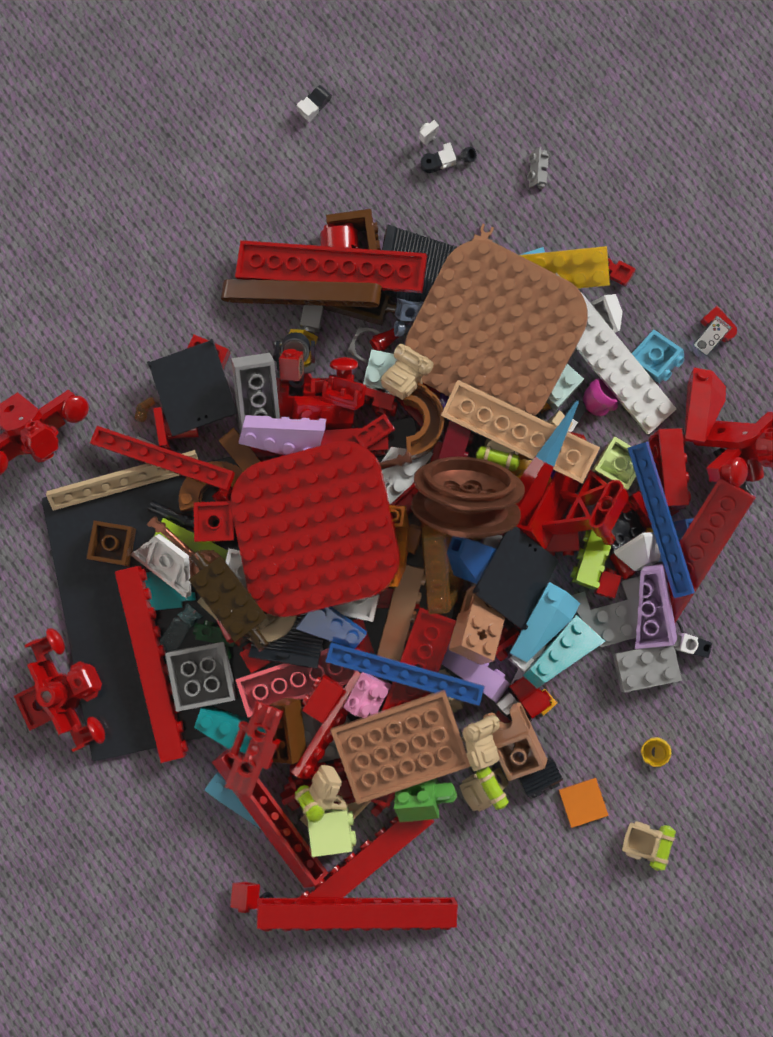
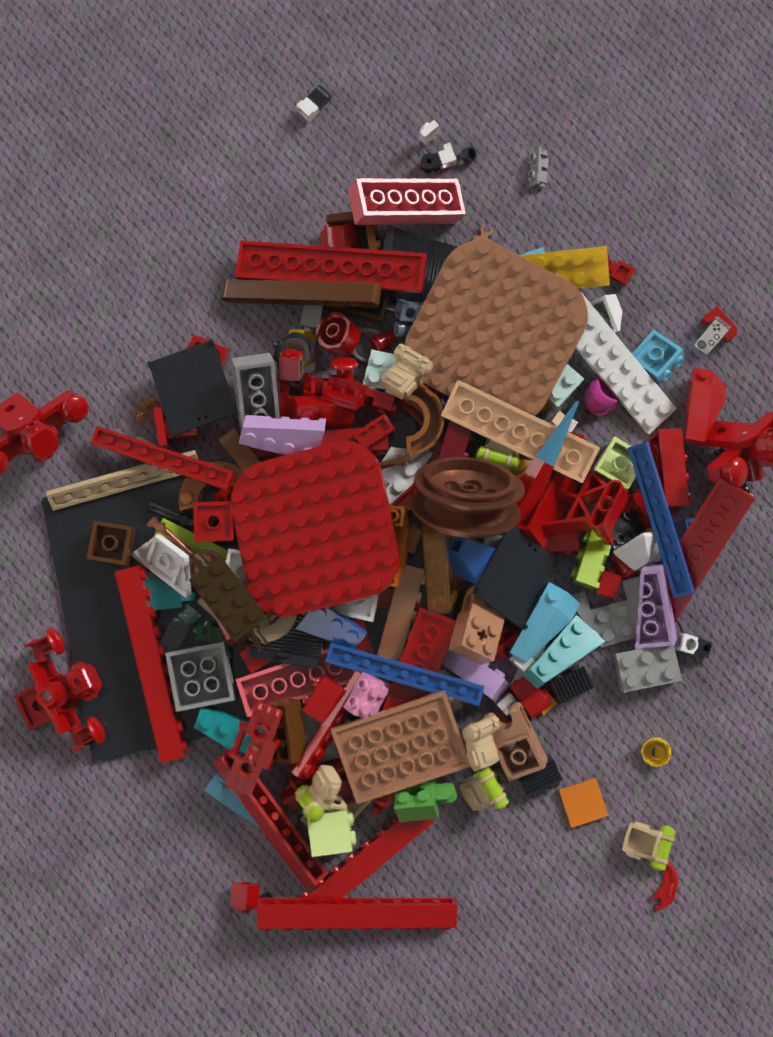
none -> red brick [316,312,361,356]
none -> coral brick [348,179,466,225]
none -> black brick [548,664,595,704]
none -> red piece [651,862,679,910]

